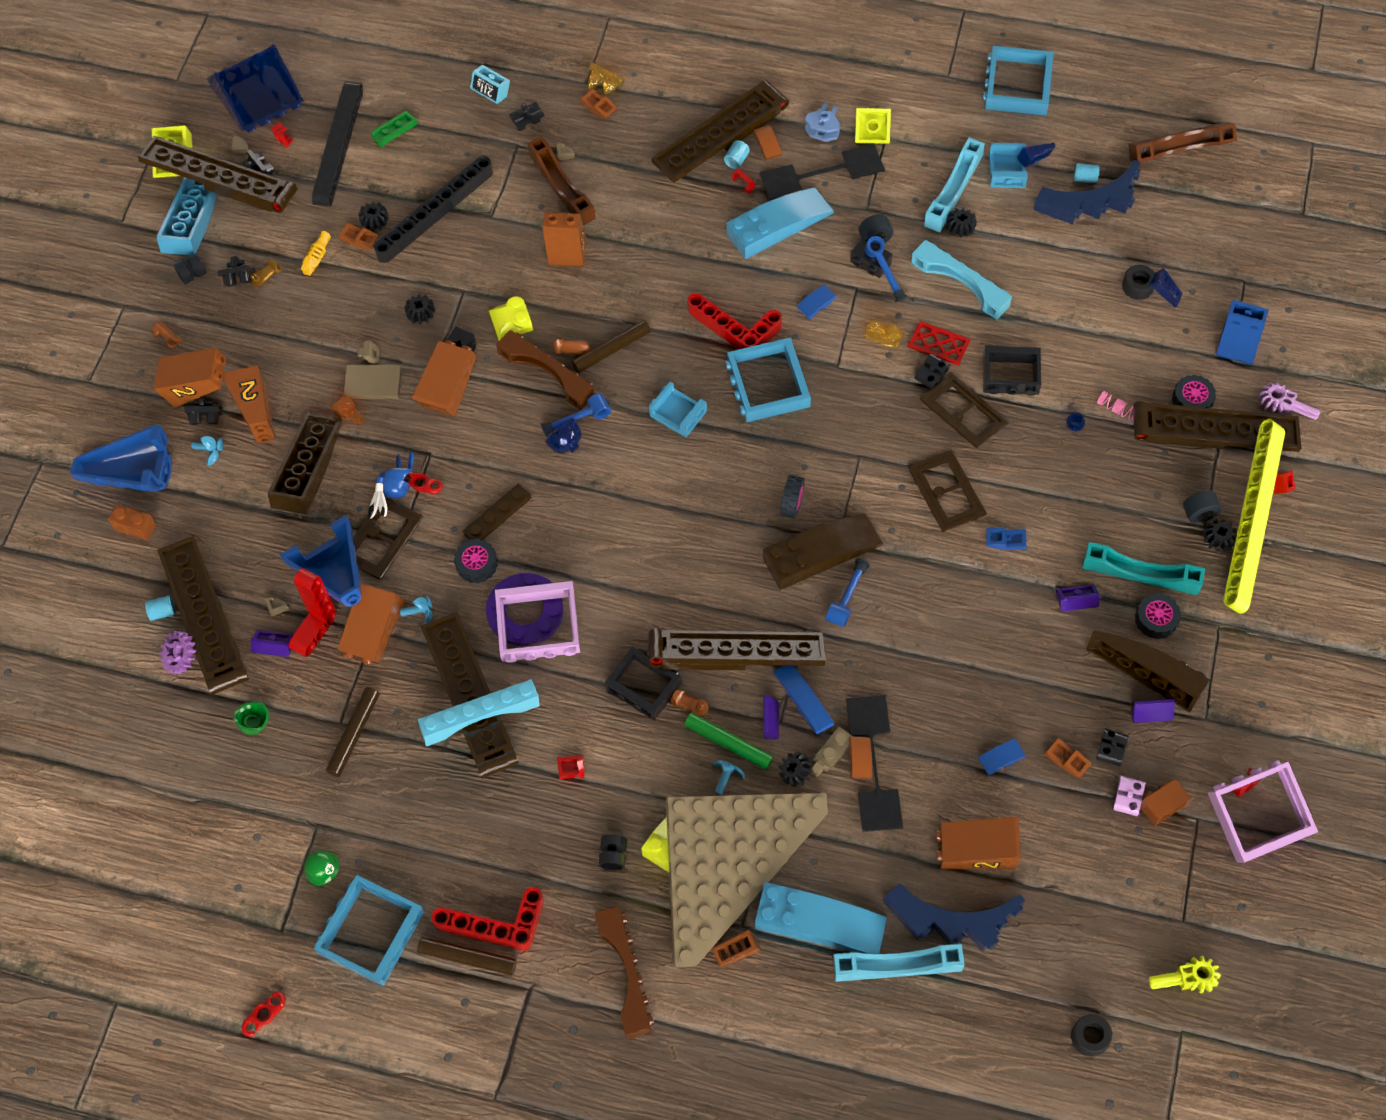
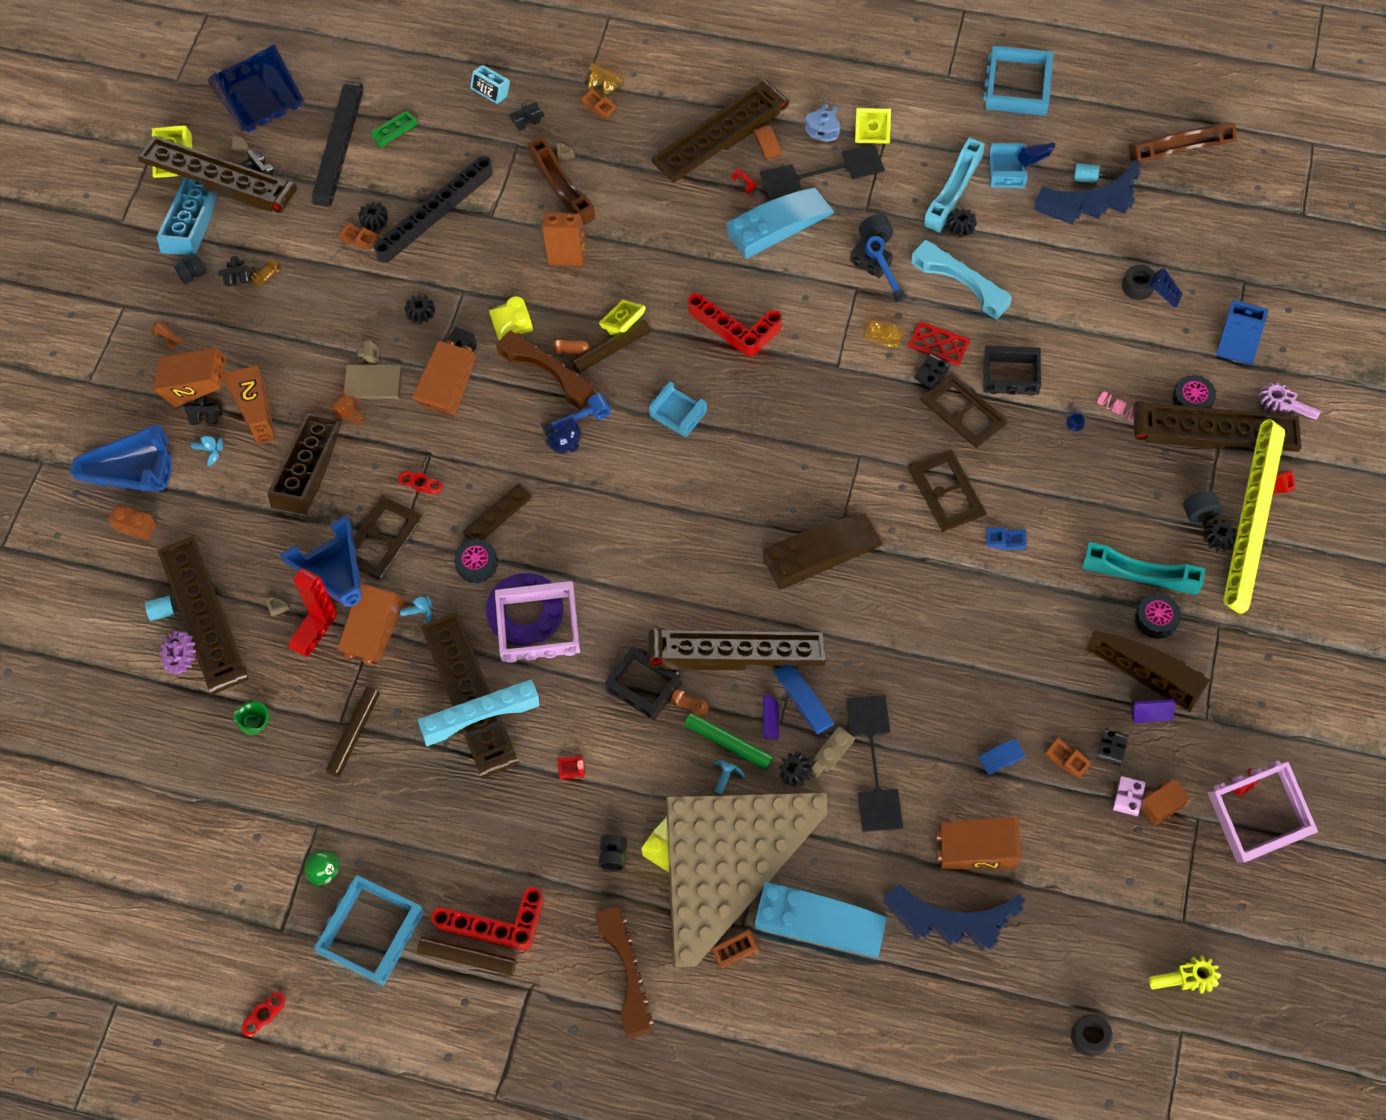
dark purple slope [250,630,294,657] -> none
red piece [270,123,293,148] -> none
yellow hinge [301,231,331,276] -> none
blue hair [368,451,414,519] -> none
medium azure piece [724,140,750,169] -> none
dark azure window [725,337,811,422] -> none
black wheel [780,475,805,519] -> none
blue slope [796,285,837,320] -> none
blue piece [825,558,870,627] -> none
medium azure arch [833,944,964,982] -> none
dark orange slope [849,737,872,778] -> none
dark purple slope [1056,584,1100,612] -> none
none -> neon yellow slope [599,300,646,336]

